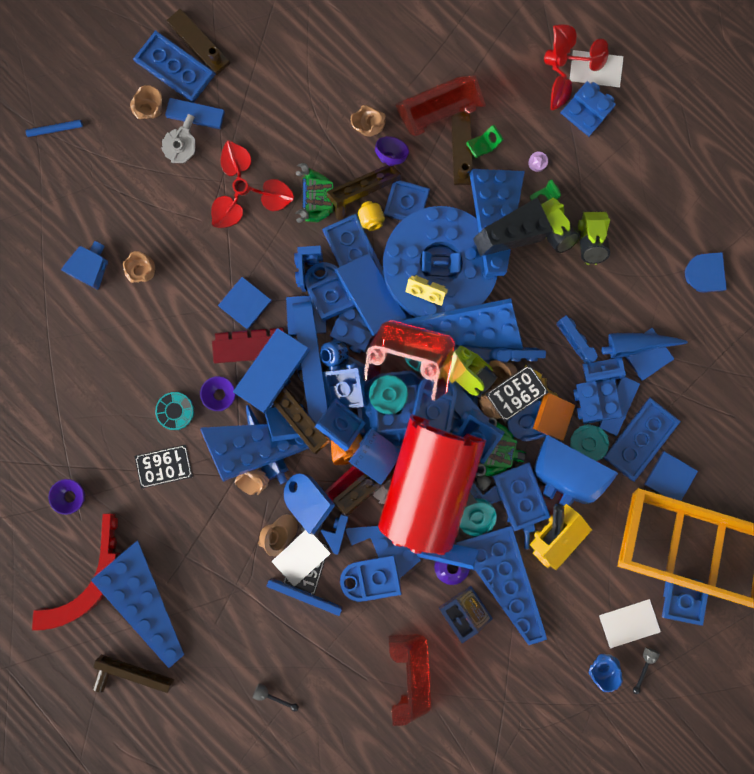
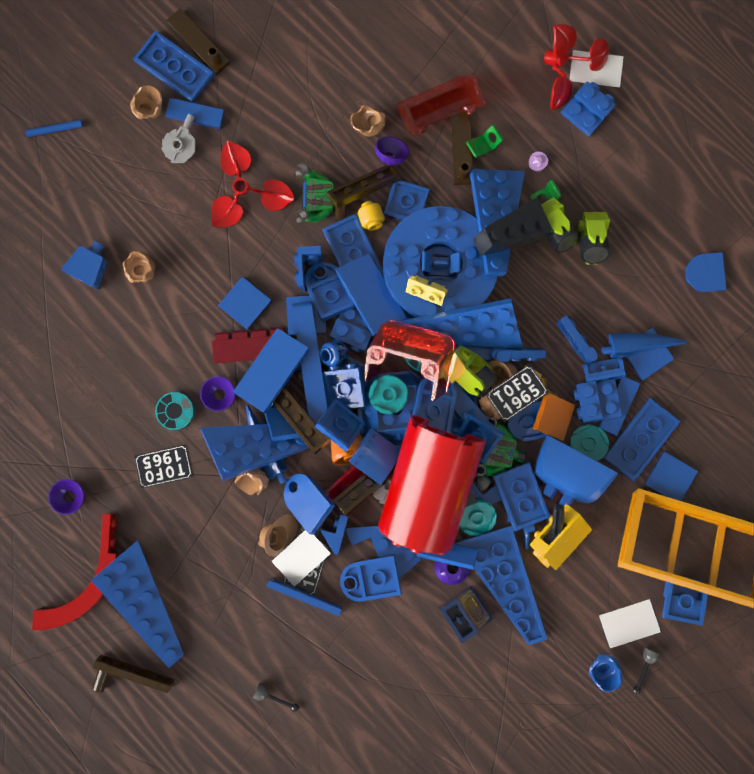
clear red windscreen [389,634,431,726] -> none

